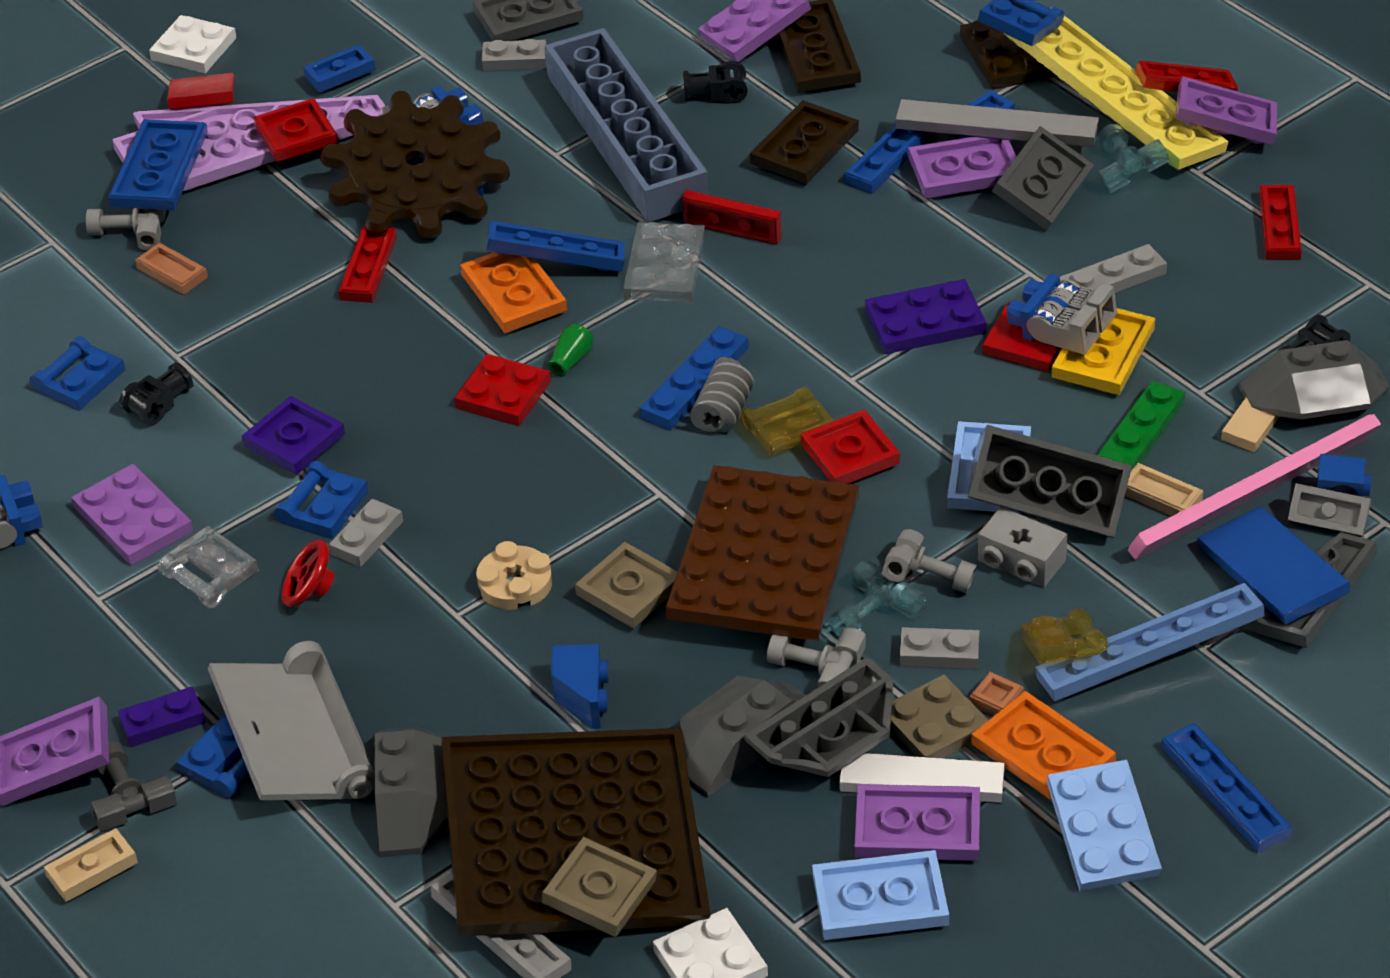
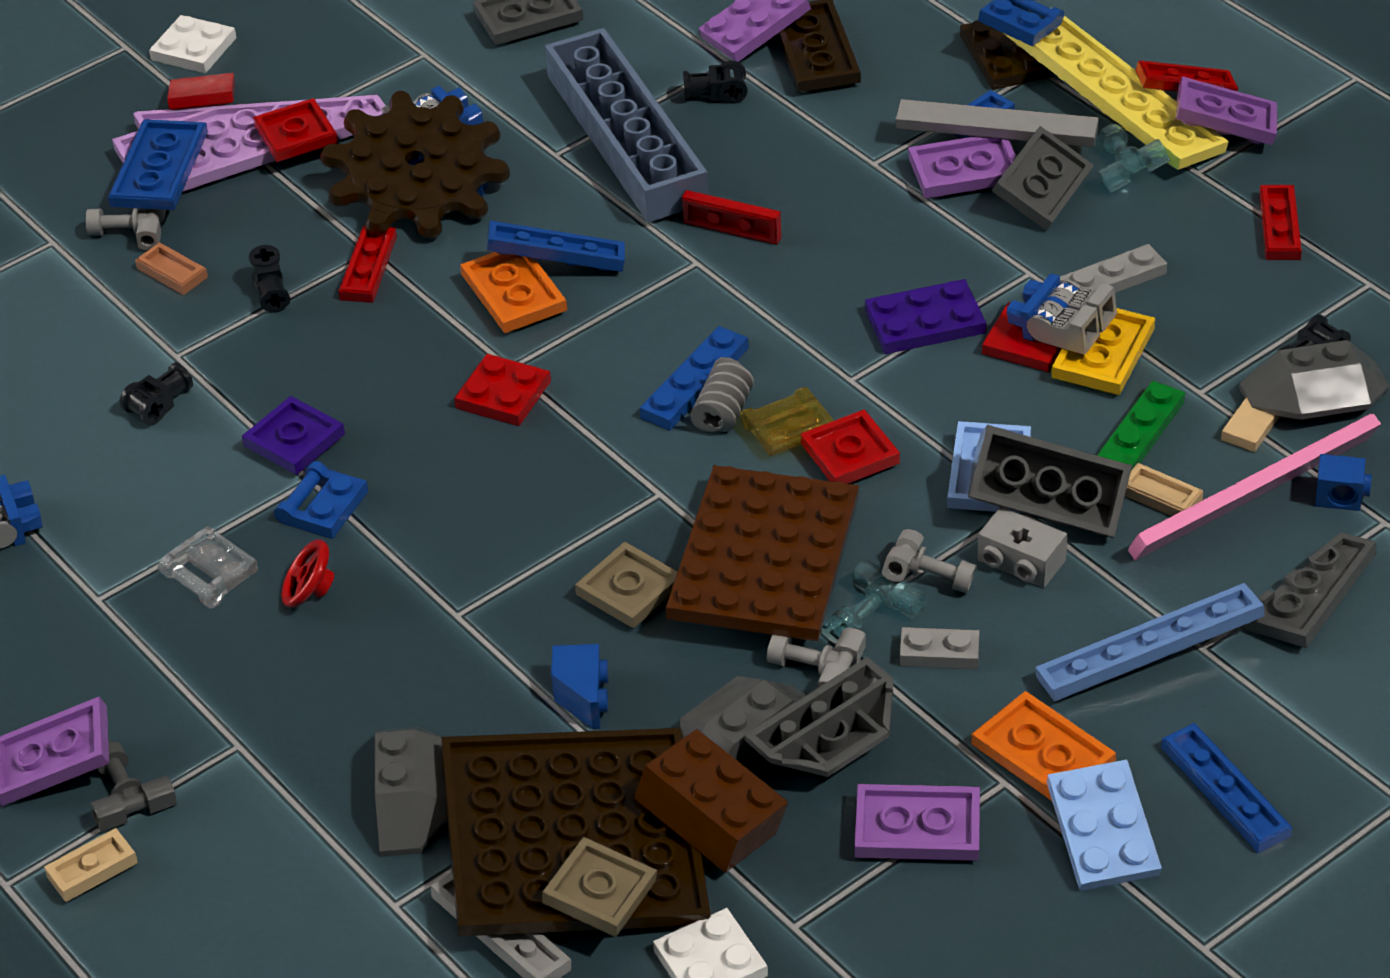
blue plate [30,336,125,411] -> none
medium lavender plate [71,464,194,566] -> none
dark purple plate [118,686,206,747] -> none
blue plate [176,714,249,798] -> none
light grey door [208,641,375,800] -> none
blue plate [303,44,376,93] -> none
light grey plate [329,499,403,568] -> none
tan plate [476,541,552,610] -> none
light grey plate [482,39,547,71] -> none
green cone [548,324,594,376] -> none
clear plate [623,222,705,303] -> none
dark brown plate [750,100,859,184] -> none
light blue plate [812,850,949,940] -> none
white tile [840,753,1004,803] -> none
blue tile [844,124,935,194] -> none
dark tan plate [890,674,988,758] -> none
nougat tile [970,672,1024,716] -> none
clear yellow plate [1021,608,1108,664] -> none
blue tile [1197,506,1350,625] -> none
light grey plate [1288,483,1372,536] -> none
none -> black connector [249,245,291,313]
none -> reddish brown brick [634,729,789,873]

